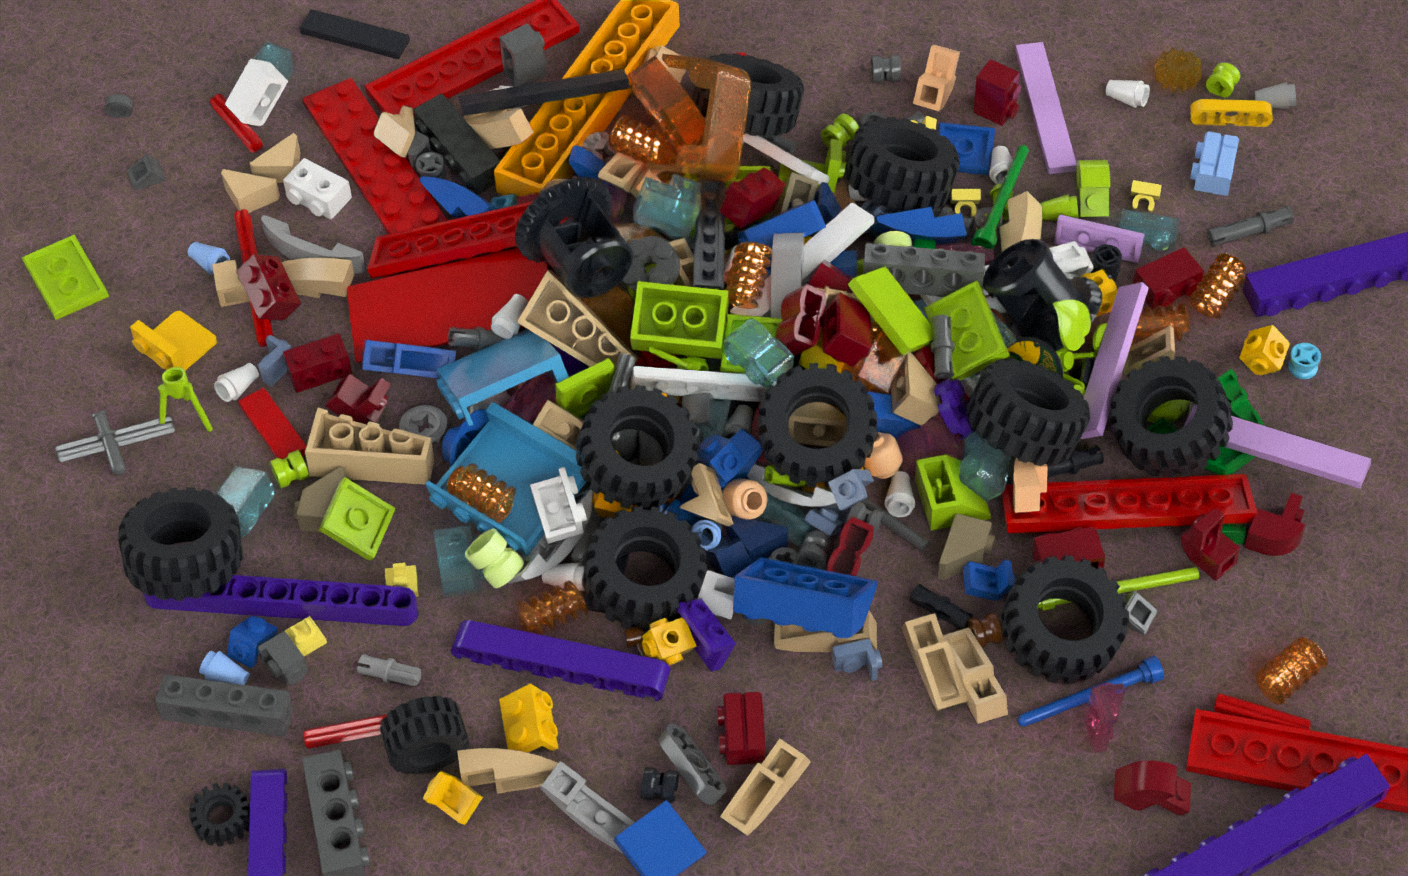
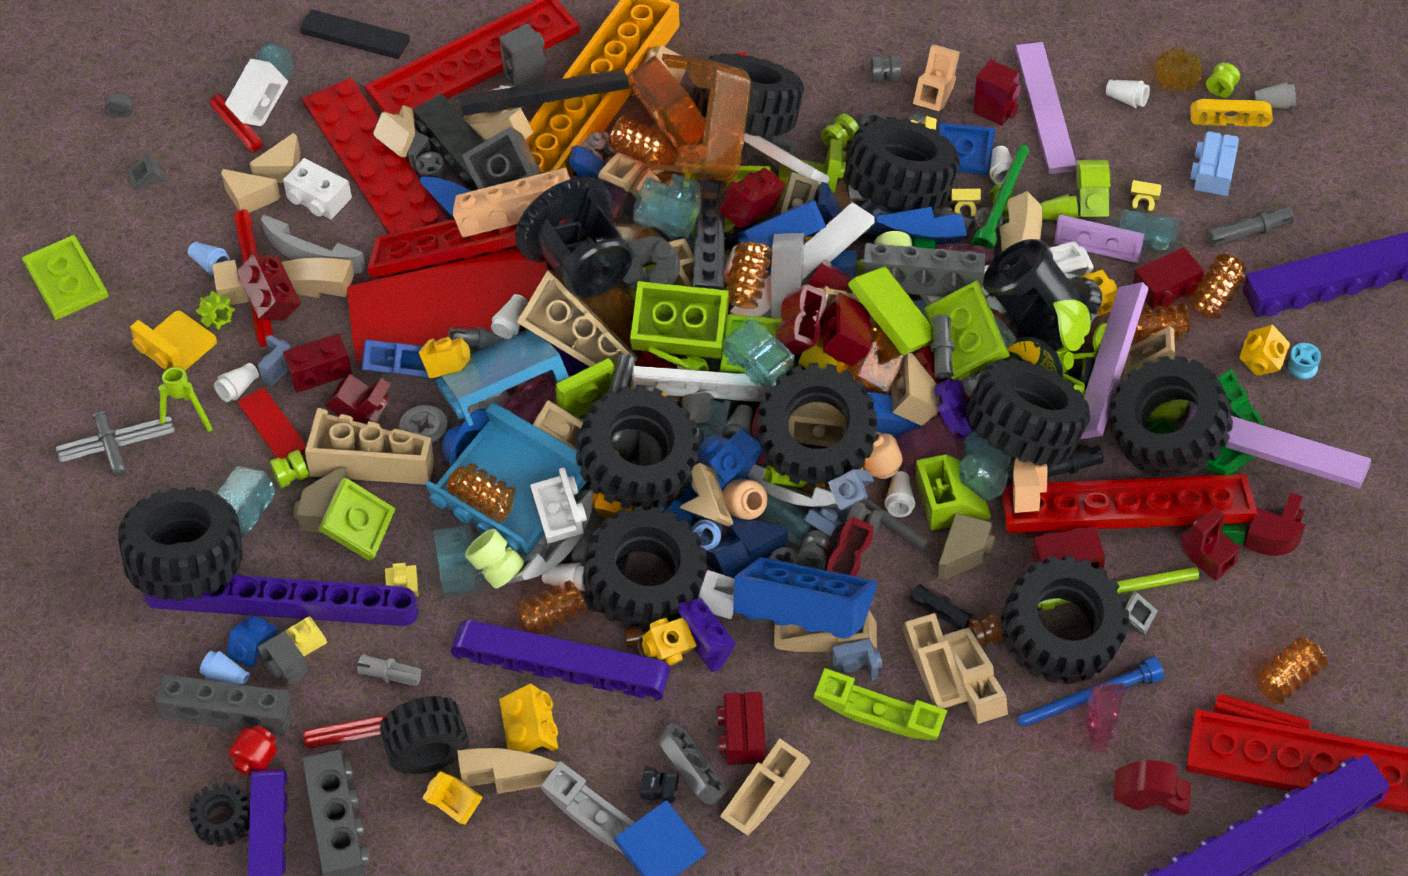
blue bracket [963,560,1015,601] -> none
black wheel [1090,244,1122,281] -> none
none -> lime gear [196,291,235,330]
none -> red head [228,725,278,776]
none -> yellow brick [419,337,471,378]
none -> light nougat brick [453,168,570,238]
none -> dark grey brick [462,127,542,190]
none -> lime slope [814,668,947,740]

